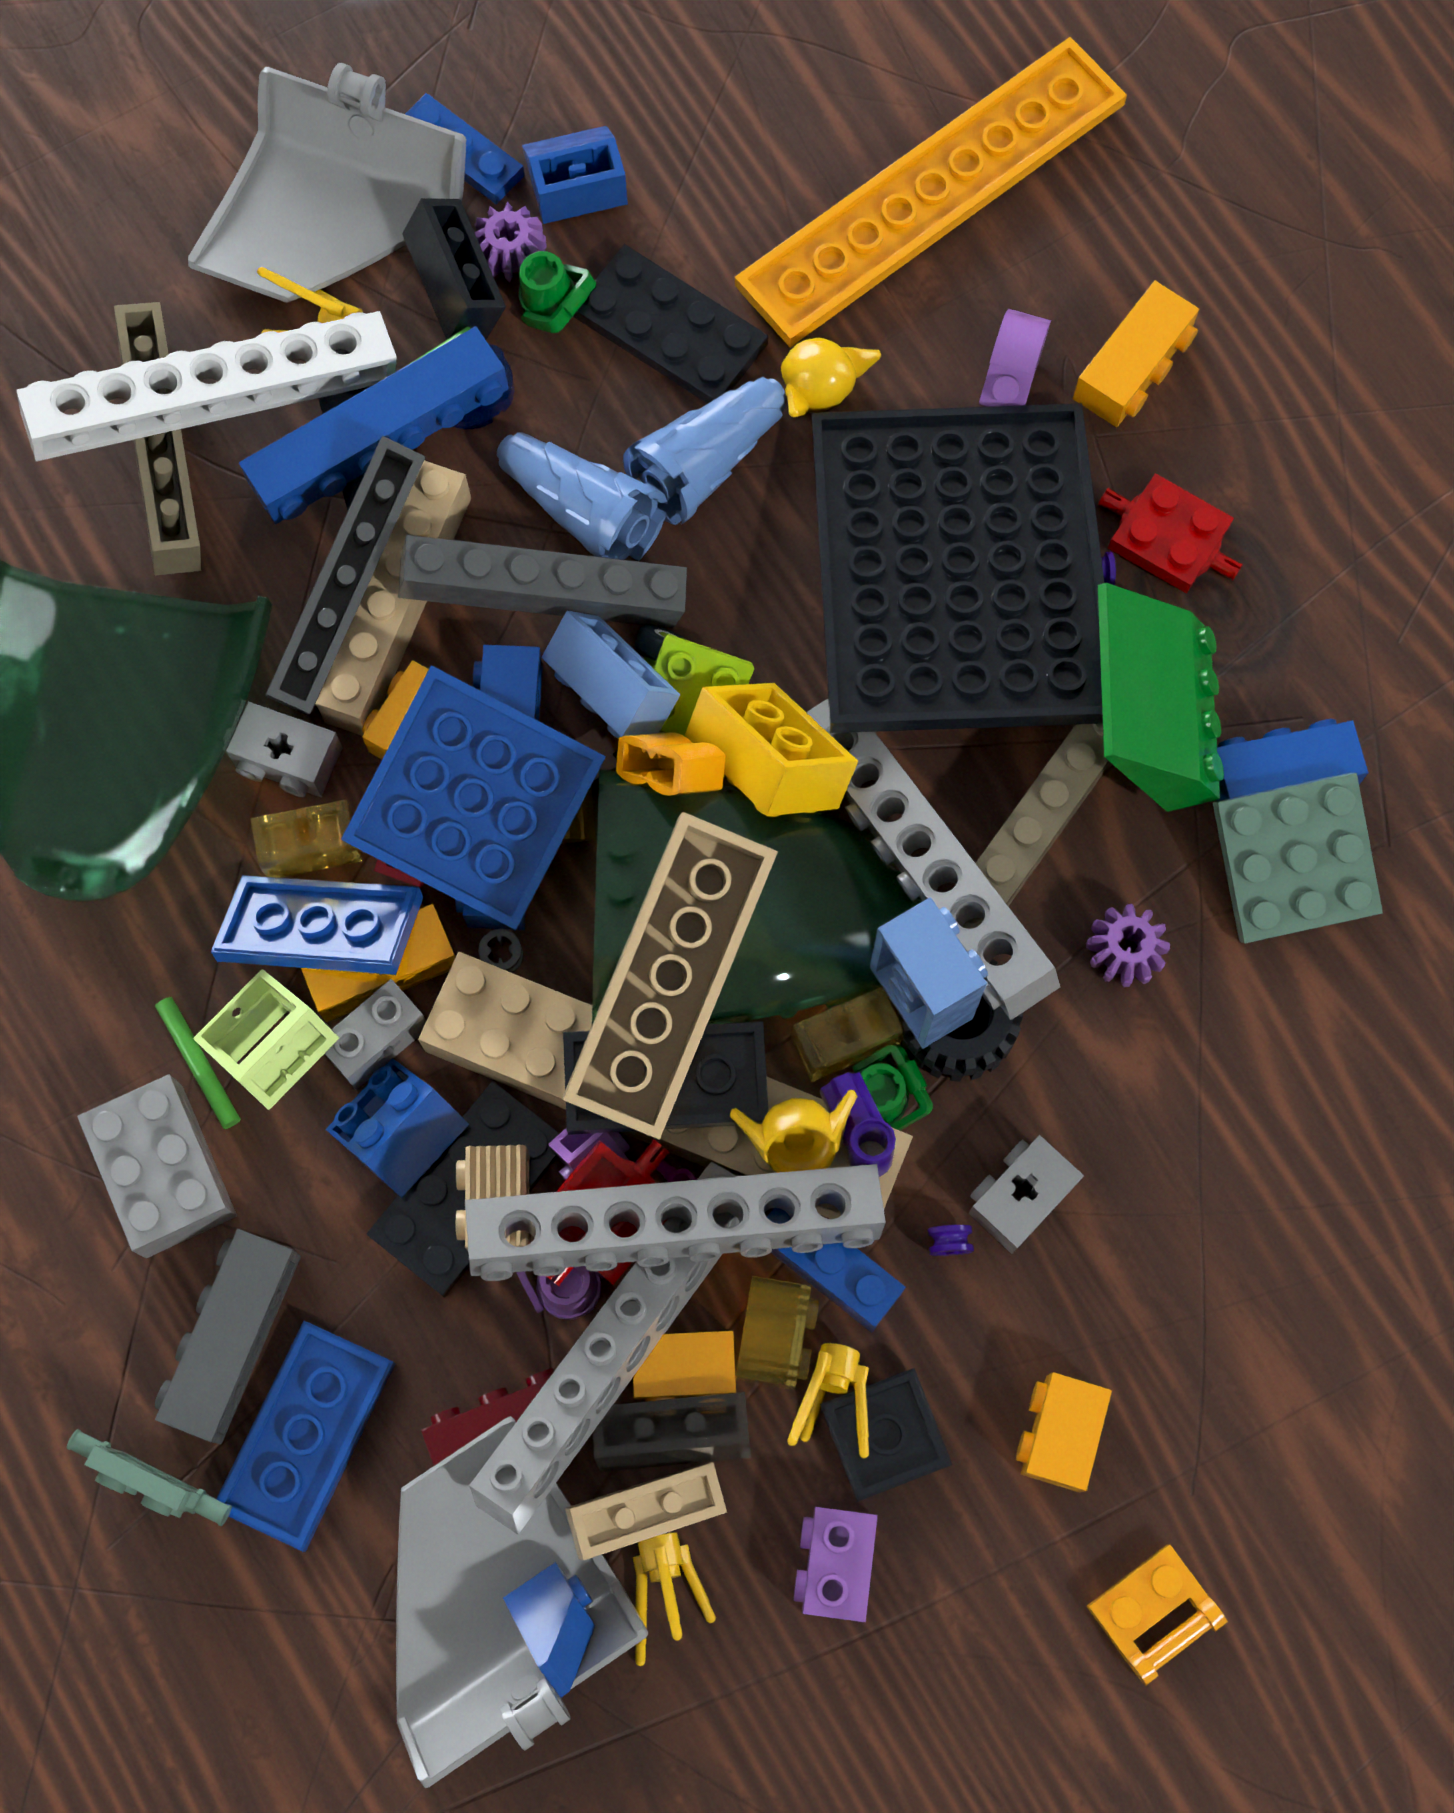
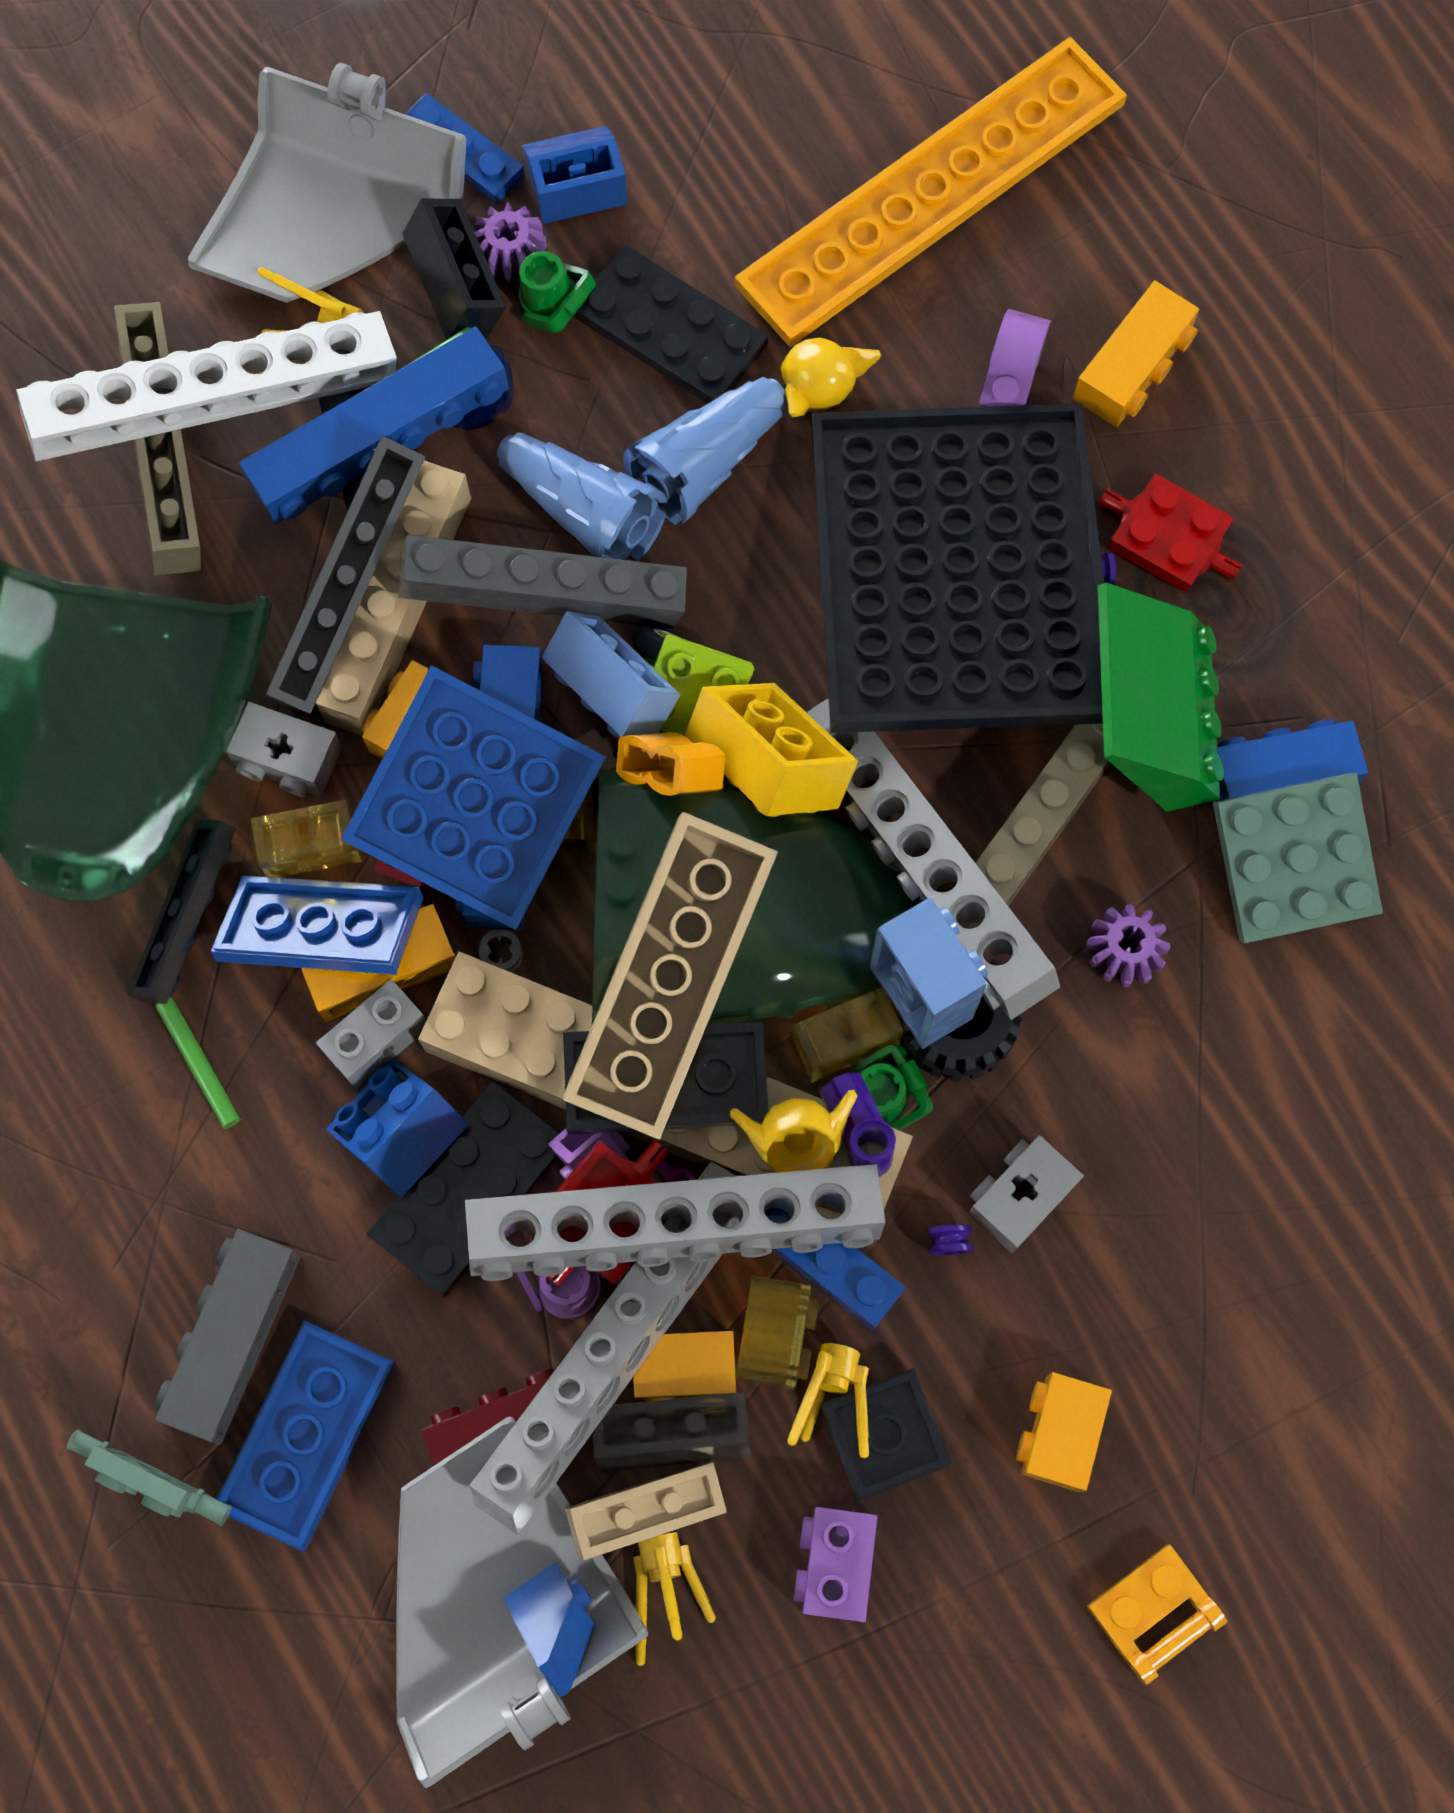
light grey brick [77,1074,237,1258] -> none
yellowish green window [193,969,339,1110] -> none
tan brick [456,1145,530,1251] -> none
none -> black plate [127,820,236,1004]

